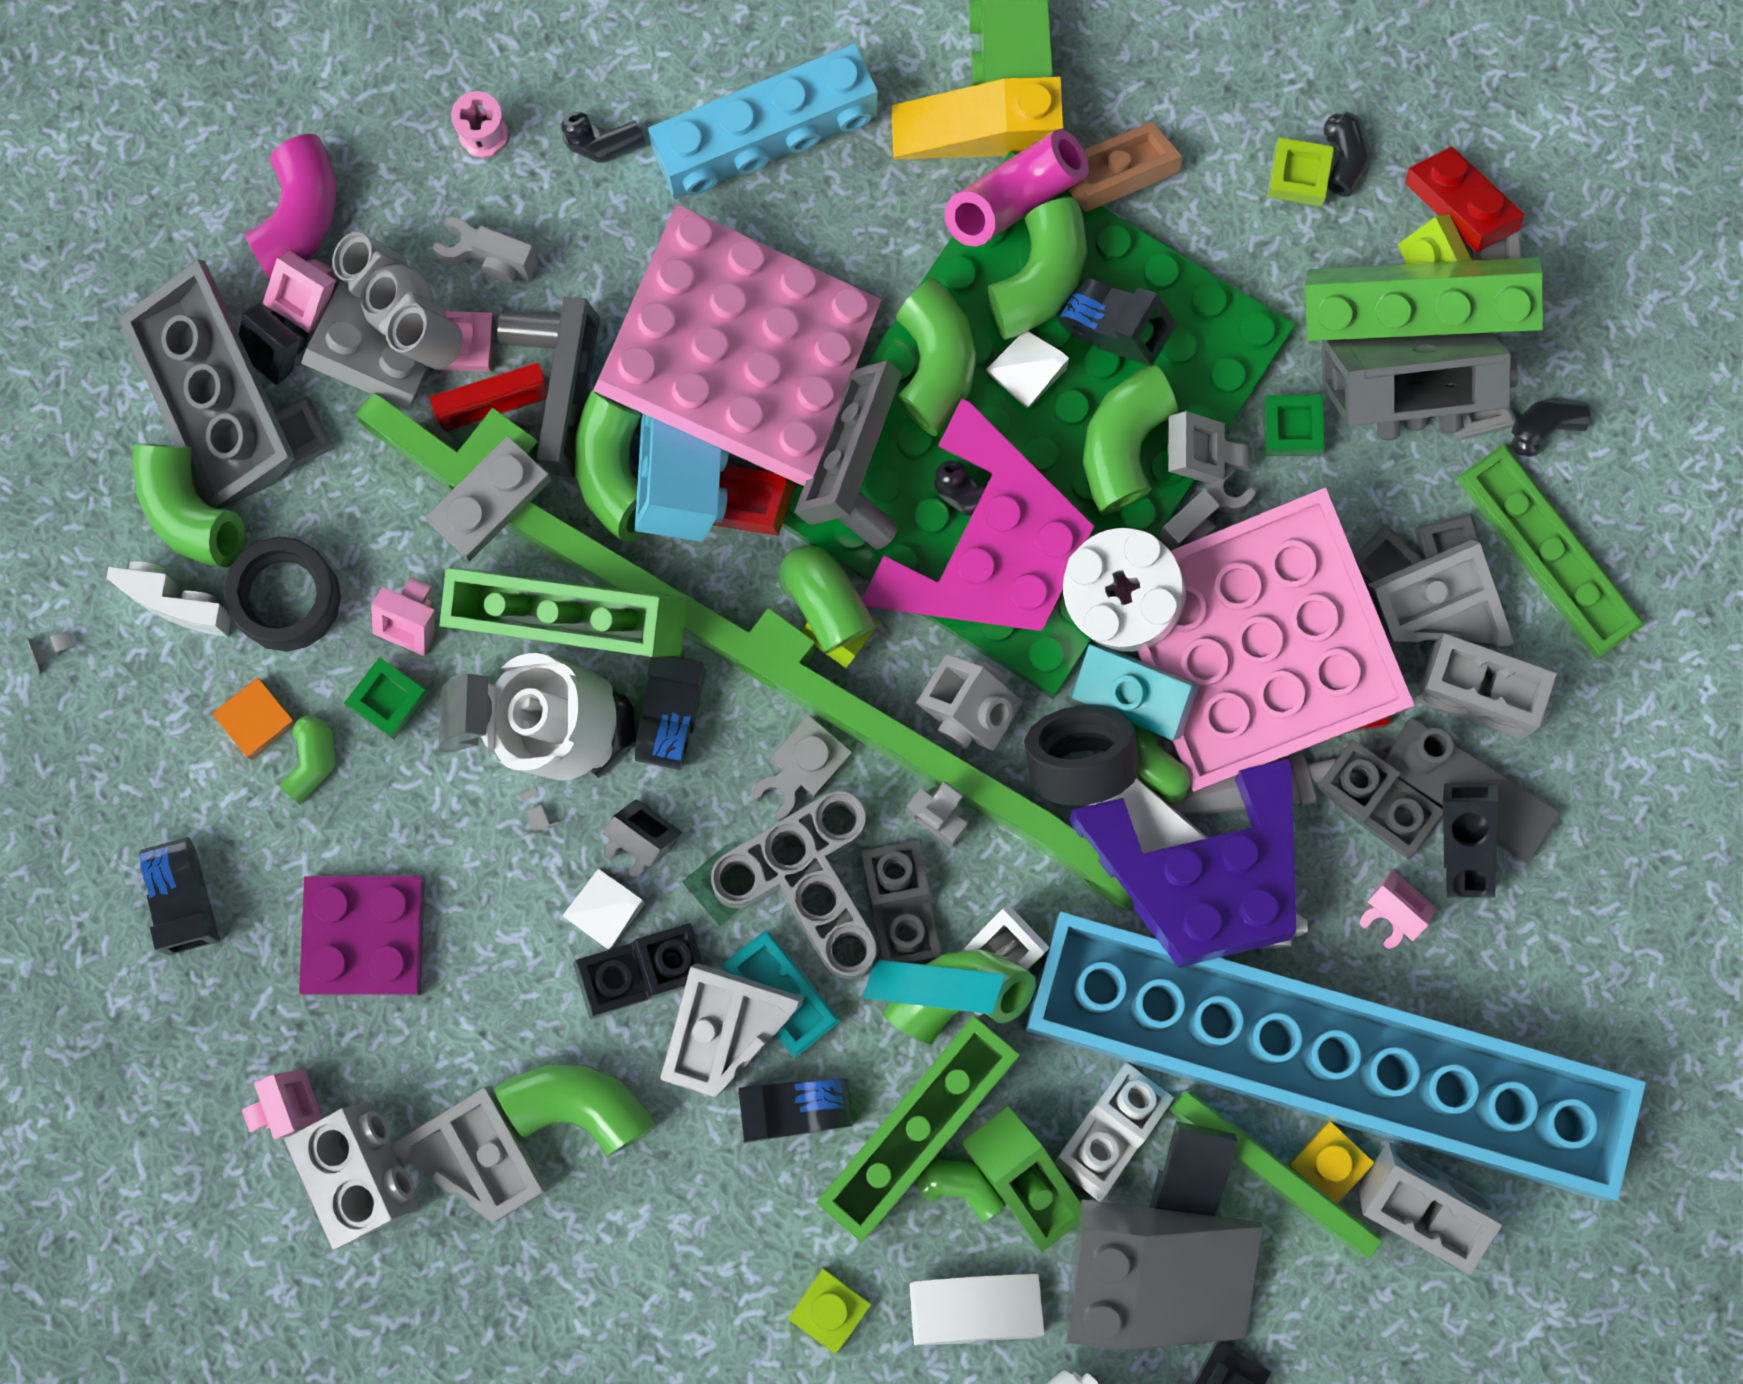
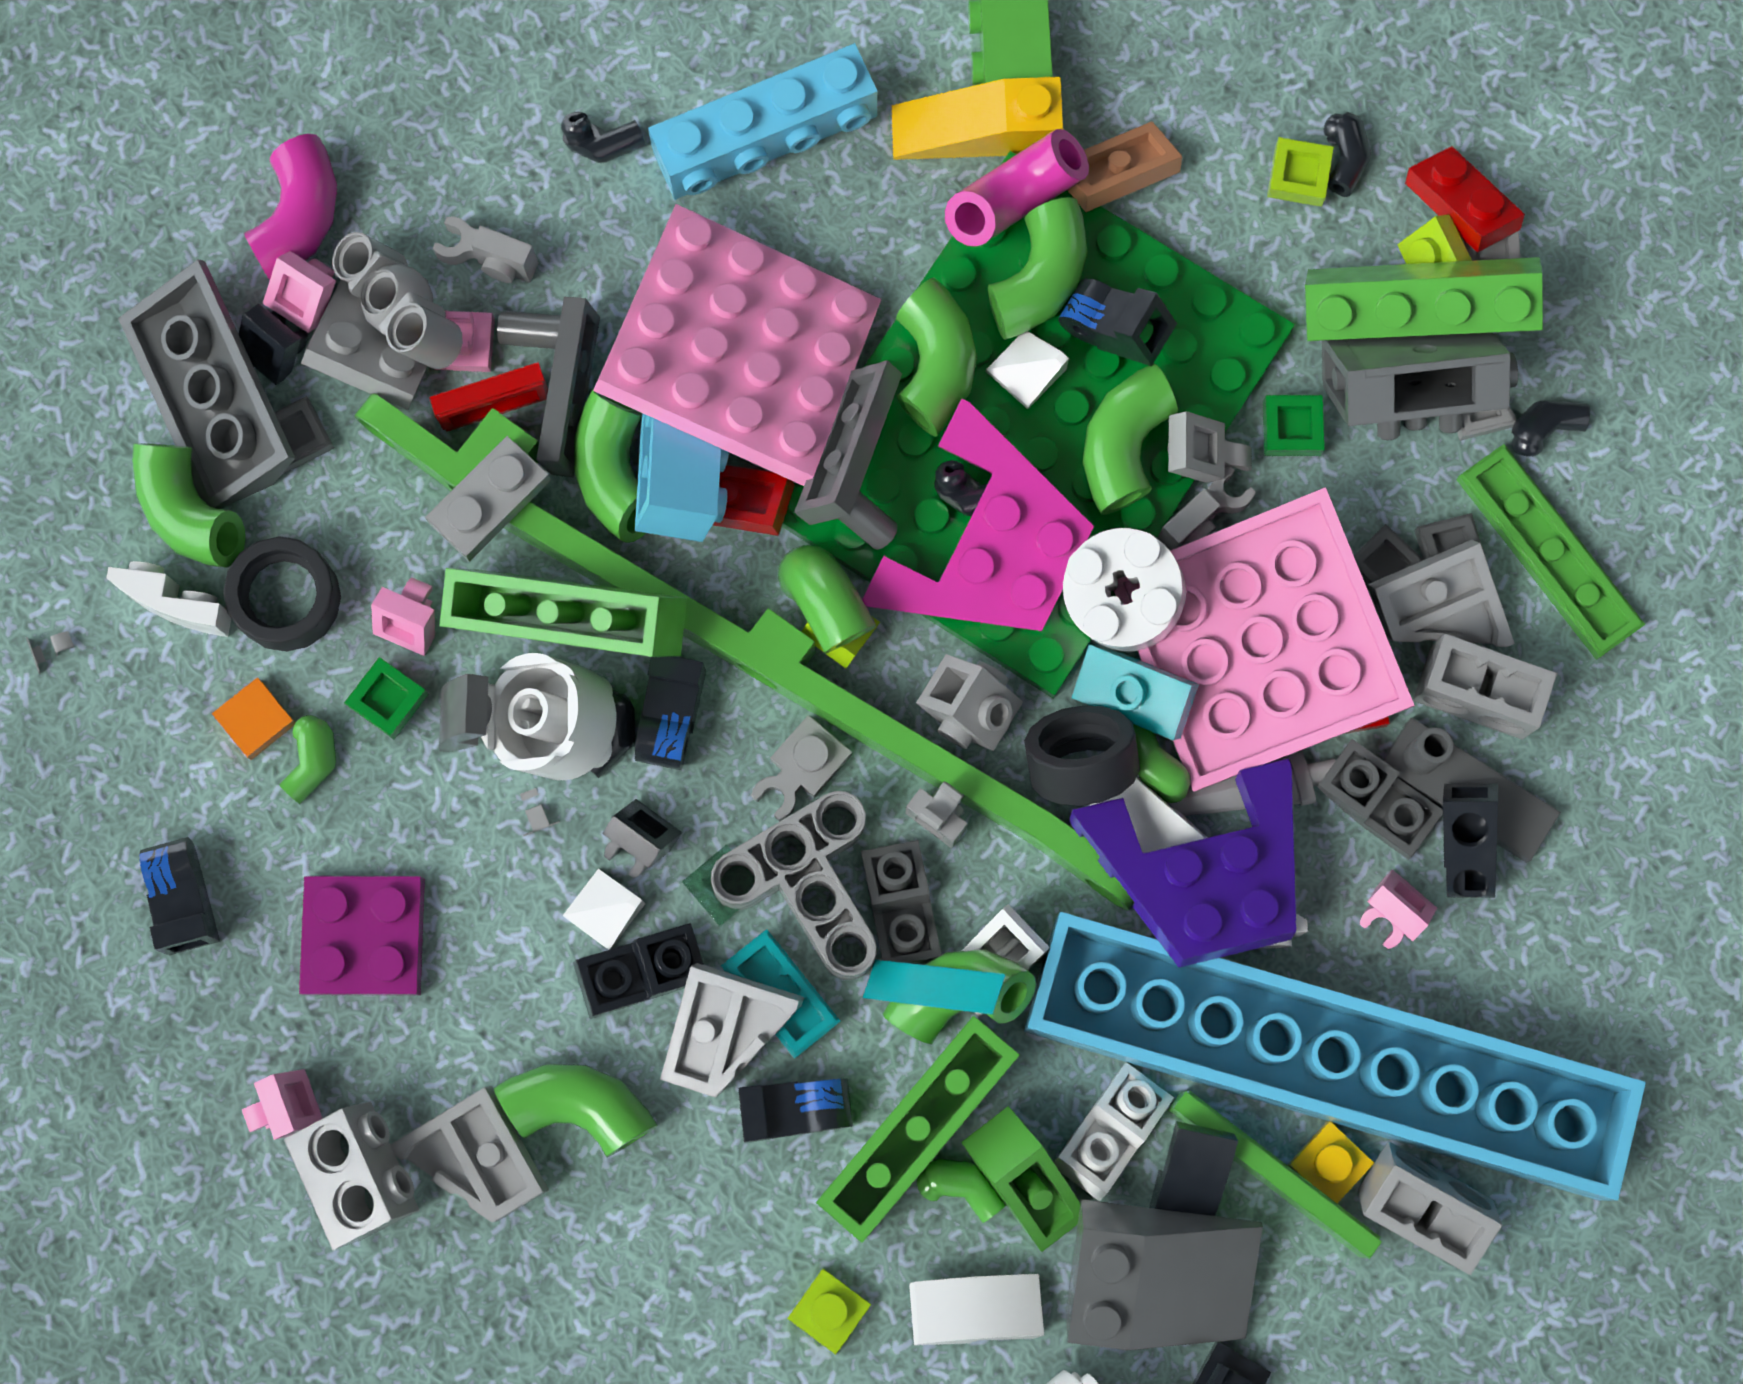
bright pink bush [451,91,508,158] -> none

